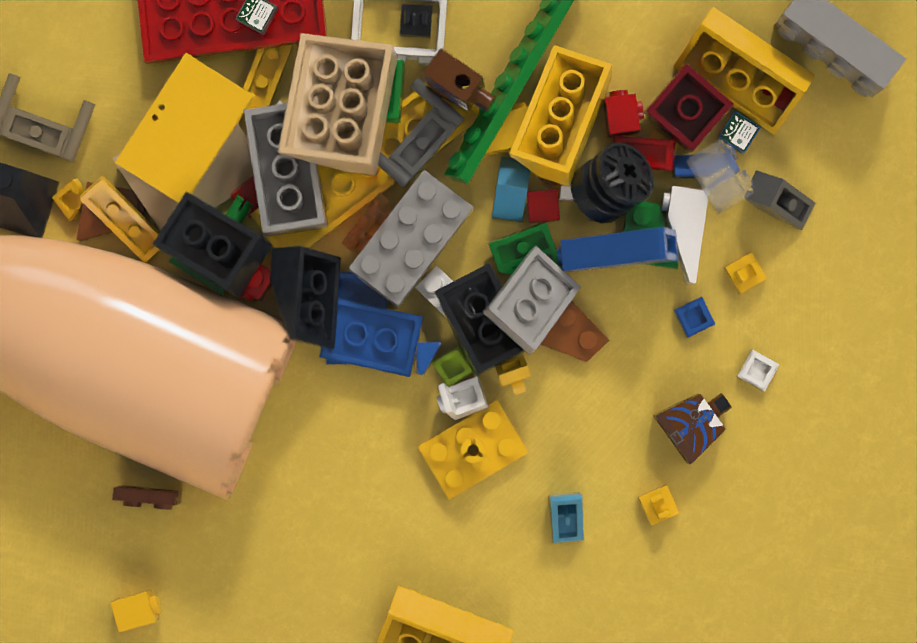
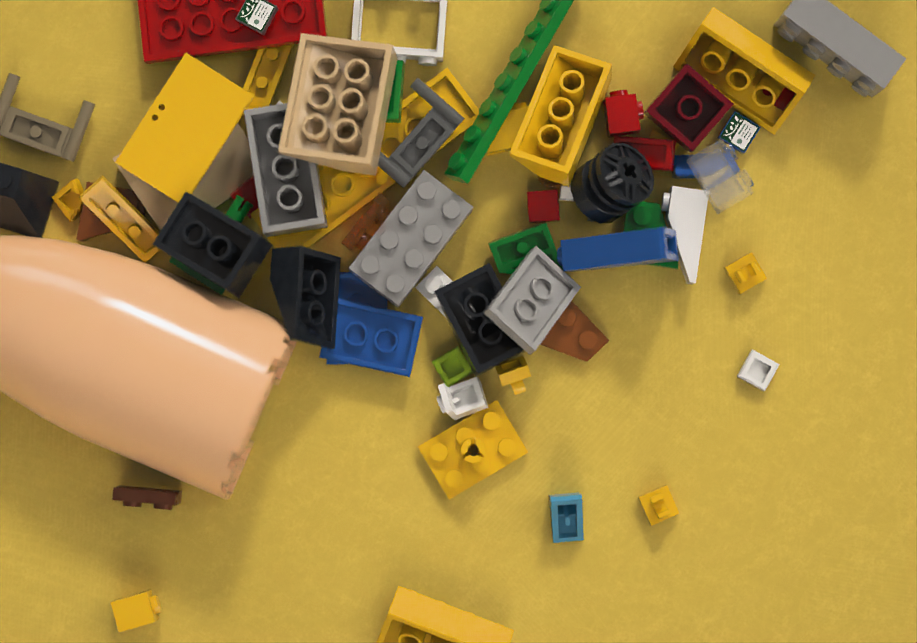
red brick [241,264,272,302] -> none
black tile [400,4,432,38] -> none
blue slope [416,342,441,374] -> none
reddish brown torso [423,48,496,113] -> none
dark azure slope [492,157,530,222] -> none
torso [653,393,732,464] -> none
blue tile [674,297,715,338] -> none
dark grey slope [742,170,815,230] -> none

